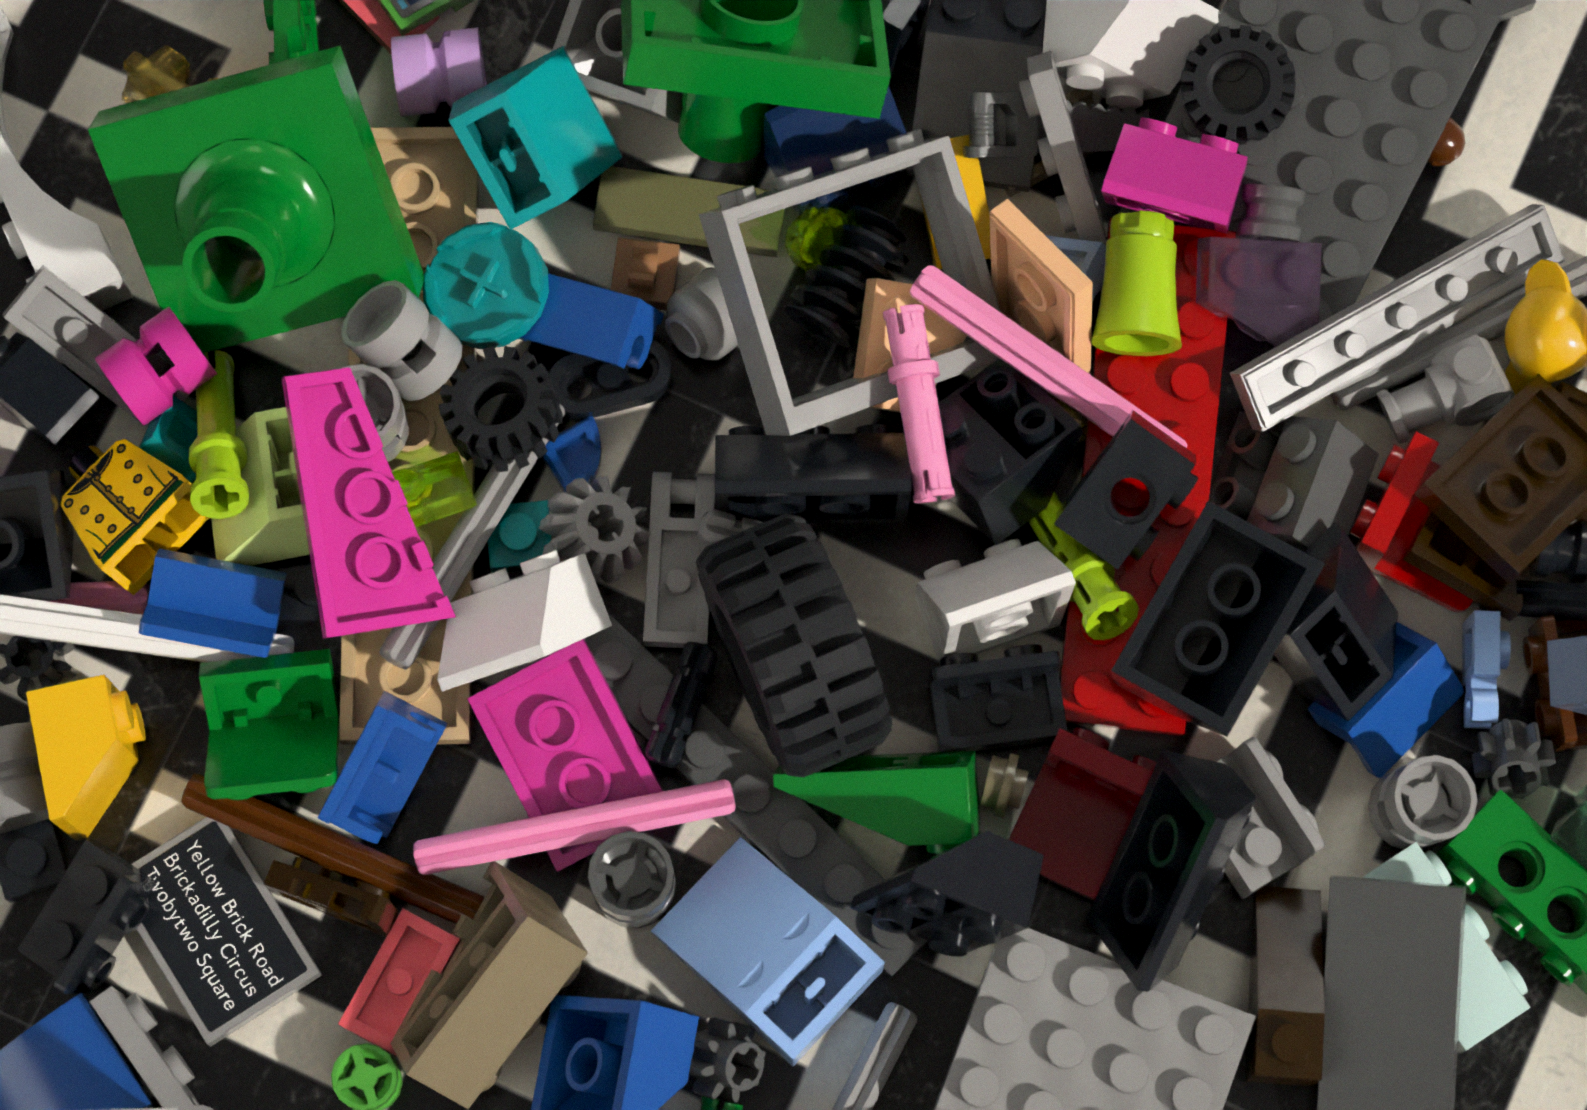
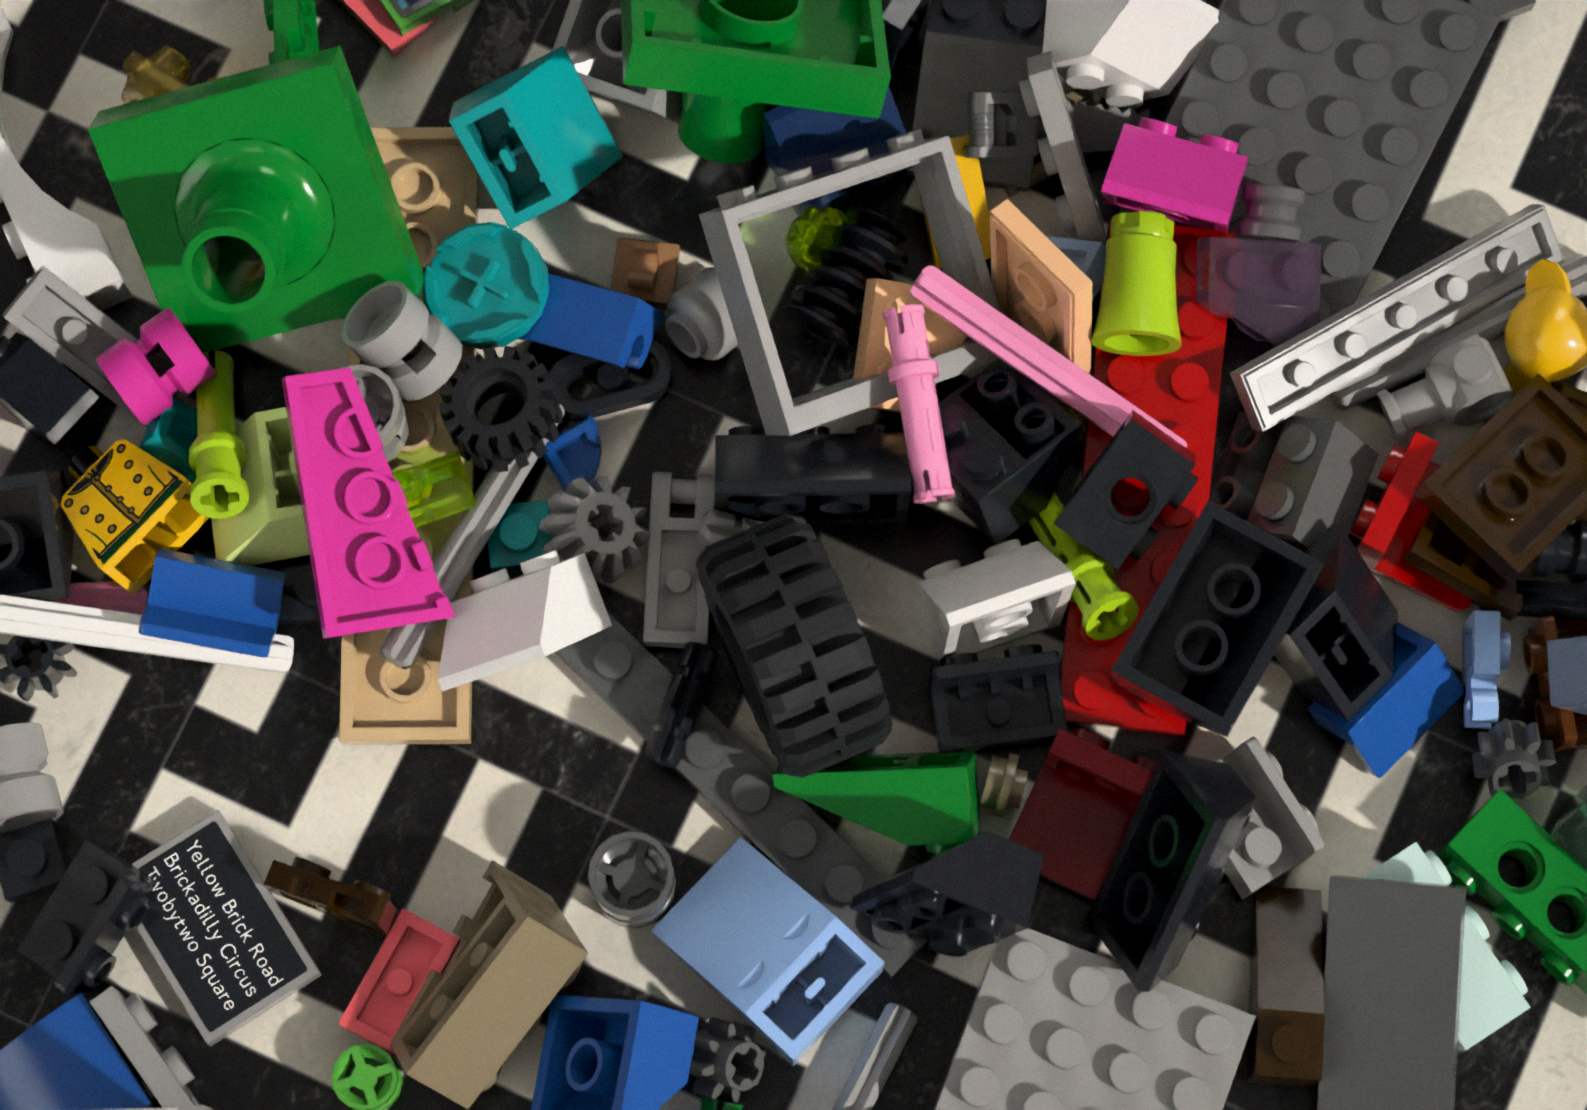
yellow slope [26,675,146,840] -> none
reddish brown axle [181,774,485,924] -> none
green bracket [199,649,340,800] -> none
blue hinge [318,691,448,844] -> none
lavender wheel [391,27,486,117] -> none
bright pink axle [413,779,736,875] -> none
dark pink plate [467,639,664,872] -> none
olive tile [593,166,786,258] -> none
black tyre [1180,25,1296,145] -> none
light grey wheel [1368,755,1477,850] -> none
reddish brown hinge [1427,117,1465,166] -> none

